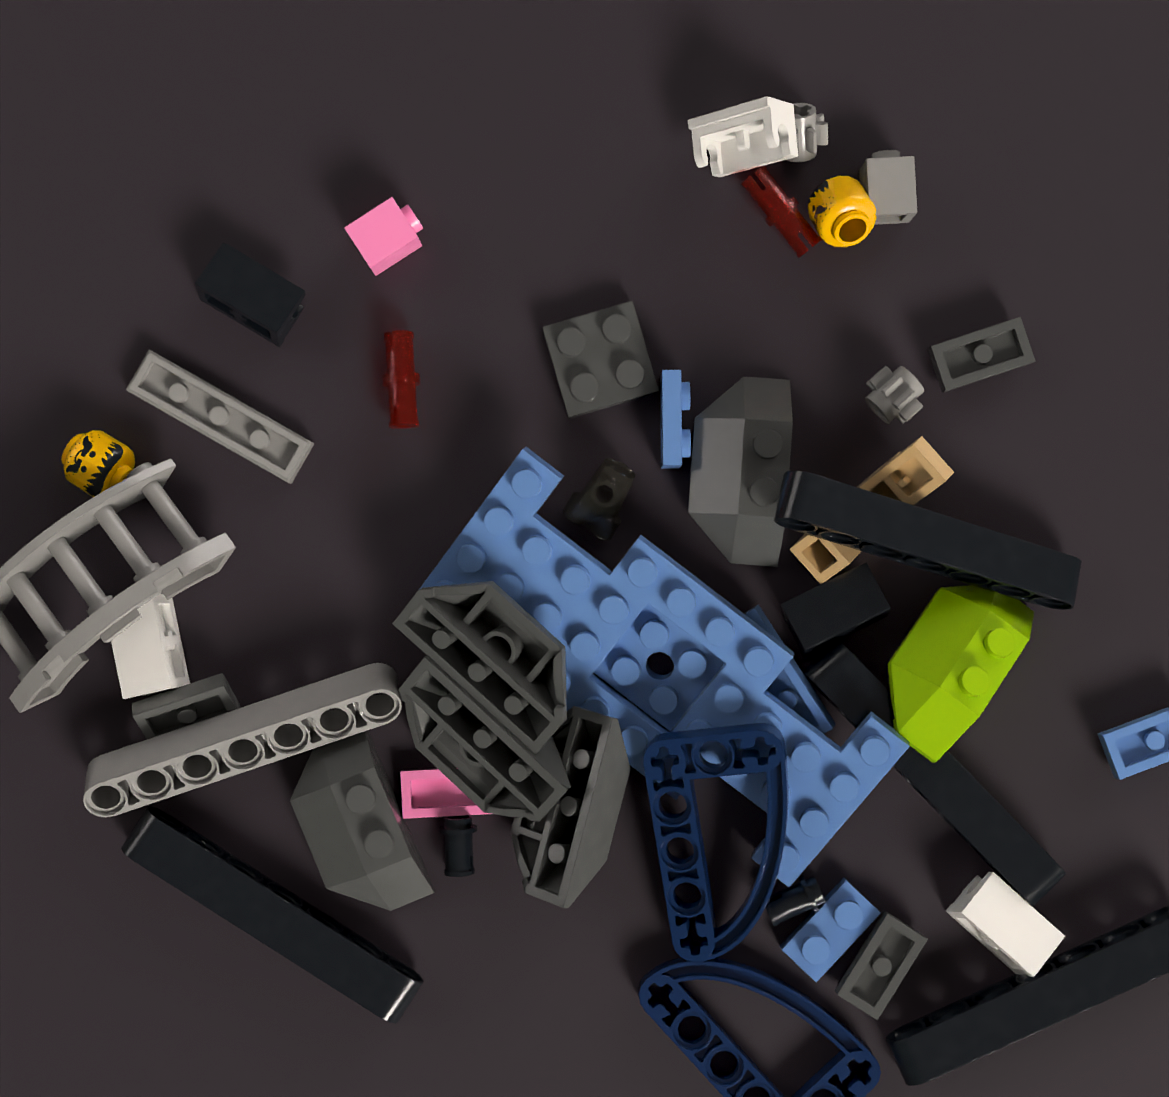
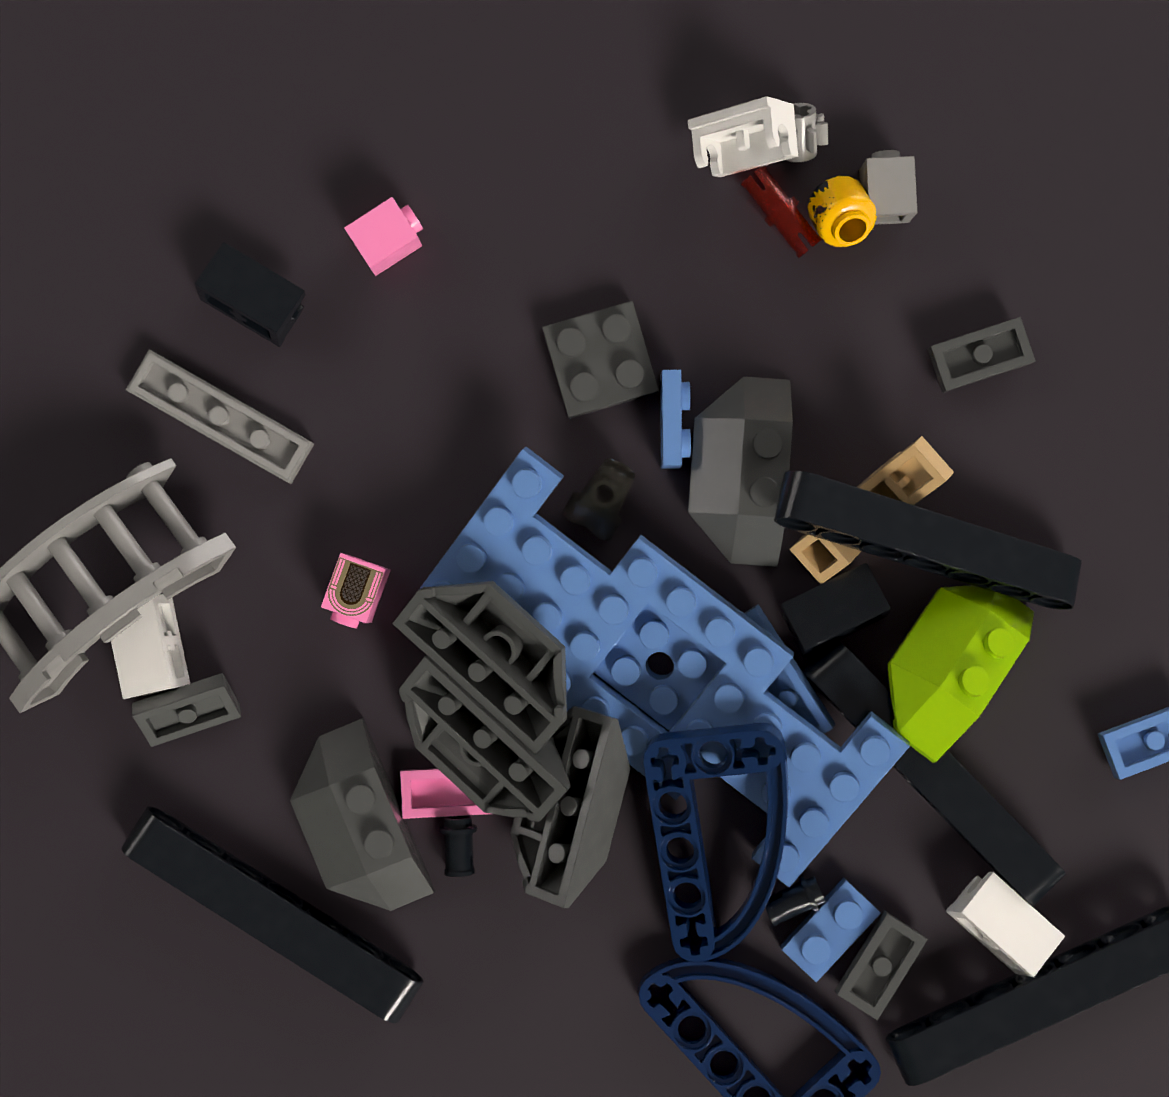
yellow head [61,430,135,497] -> none
light grey beam [83,663,402,817] -> none
clear red pin [382,330,420,429] -> none
light grey gear [865,366,924,424] -> none
none -> brick [321,553,391,629]

